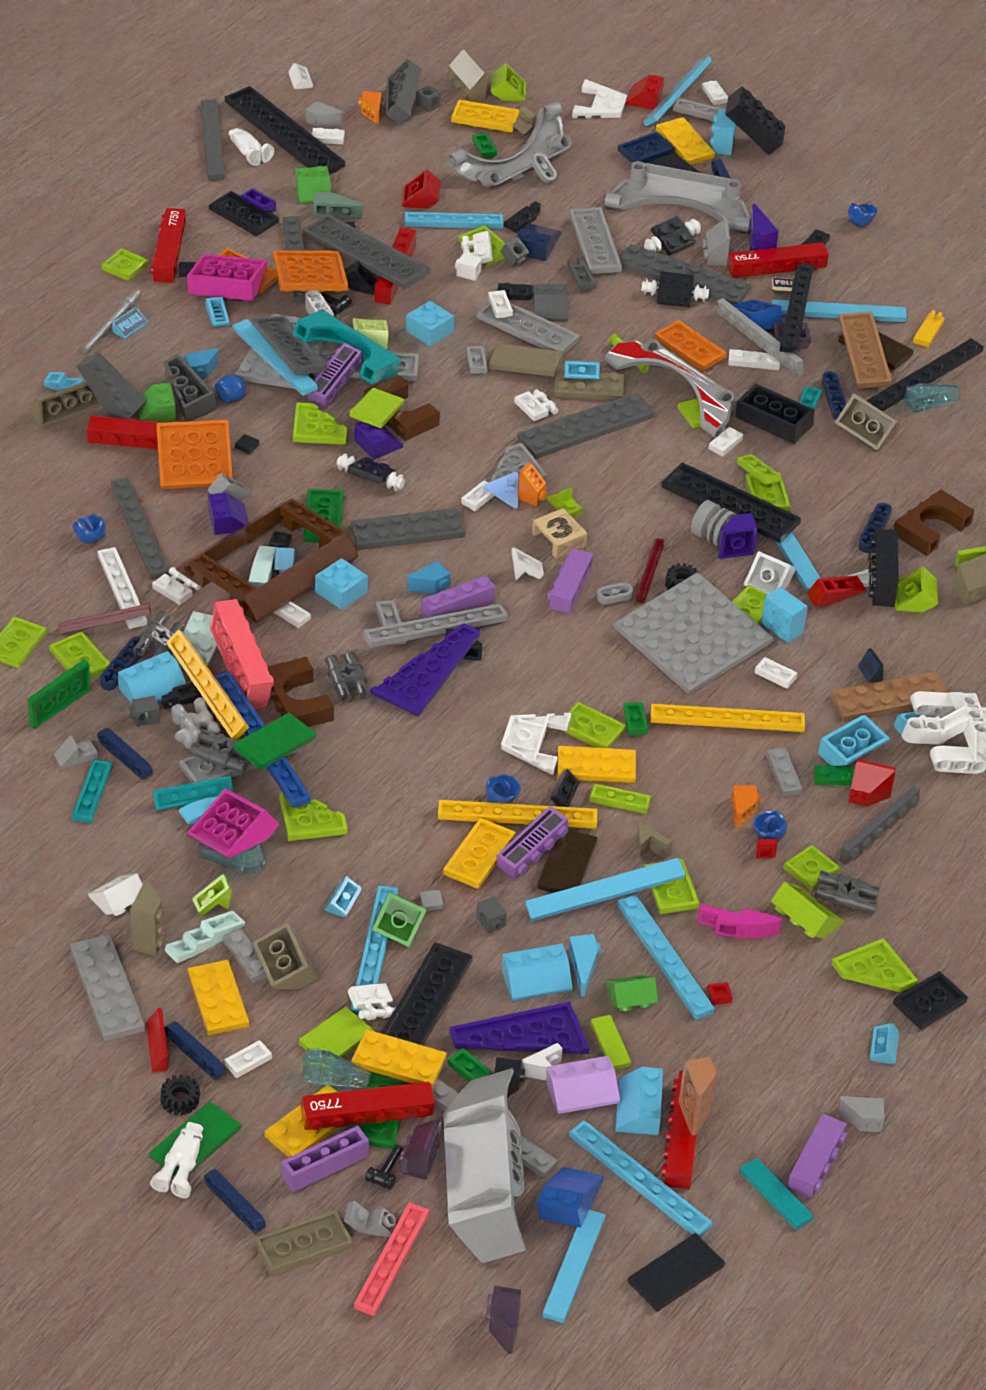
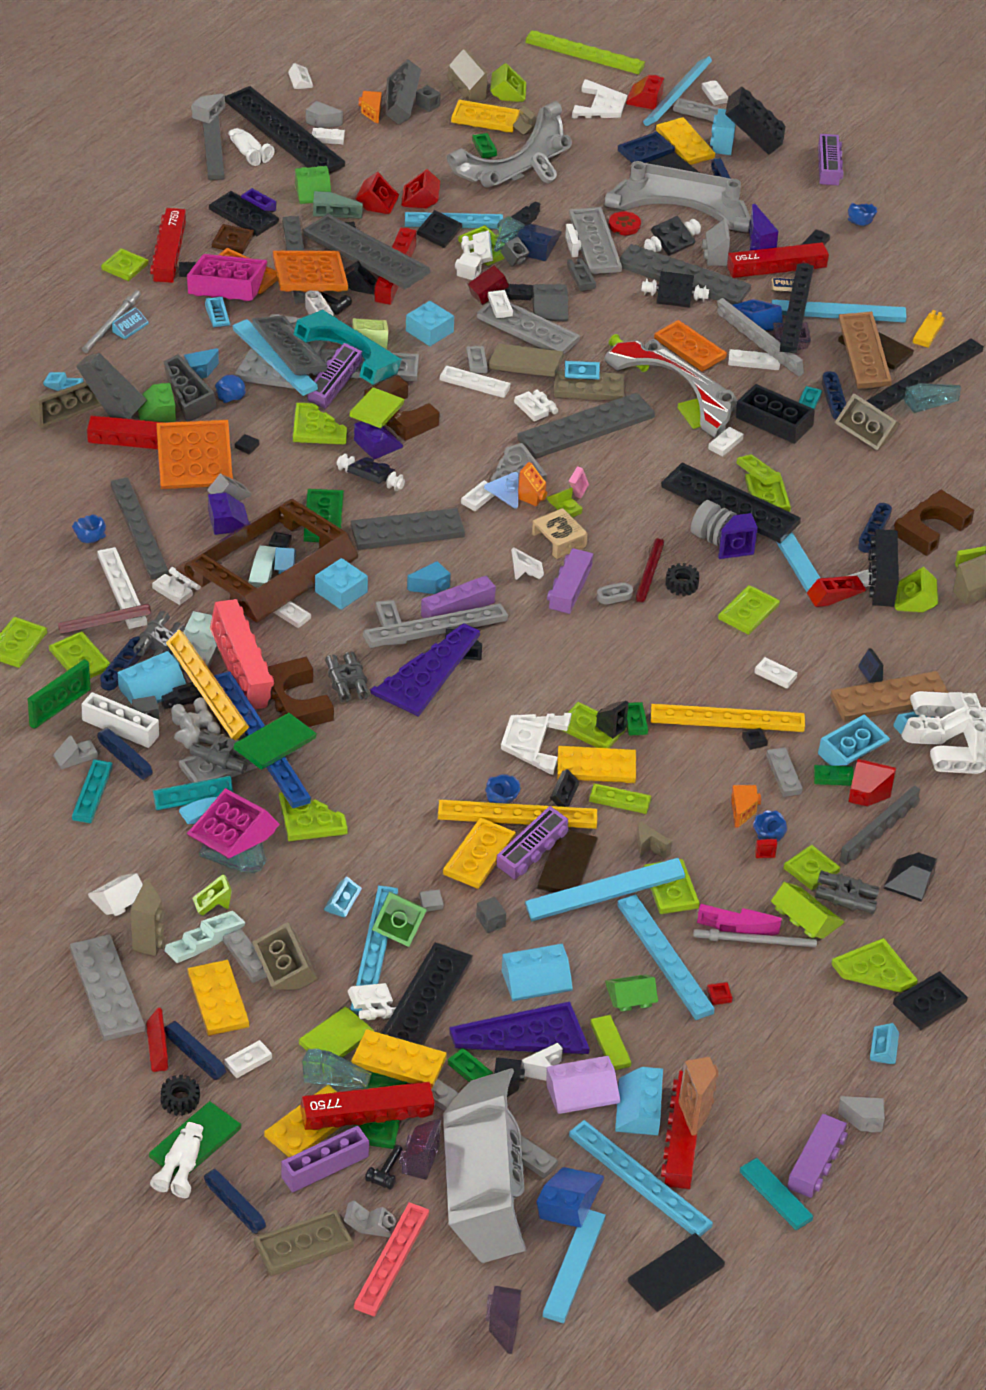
medium azure slope [569,934,601,997] -> none
light grey plate [614,572,773,695] -> none
white slope [744,551,796,594] -> none
medium azure brick [761,587,808,643] -> none
none -> white brick [81,692,159,748]
none -> light grey slope [191,94,225,123]
none -> reddish brown tile [212,224,254,254]
none -> red slope [355,172,399,214]
none -> black plate [417,210,462,248]
none -> white tile [440,366,511,398]
none -> dark red brick [467,265,509,305]
none -> clear light blue slope [494,216,525,252]
none -> lime plate [526,30,645,75]
none -> white plate [565,224,581,257]
none -> bright pink tile [569,466,589,499]
none -> black slope [596,700,629,739]
none -> red tile [609,211,641,236]
none -> light grey bar [693,929,817,948]
none -> black tile [742,728,768,750]
none -> medium lavender brick [818,134,843,185]
none -> black slope [883,852,937,902]

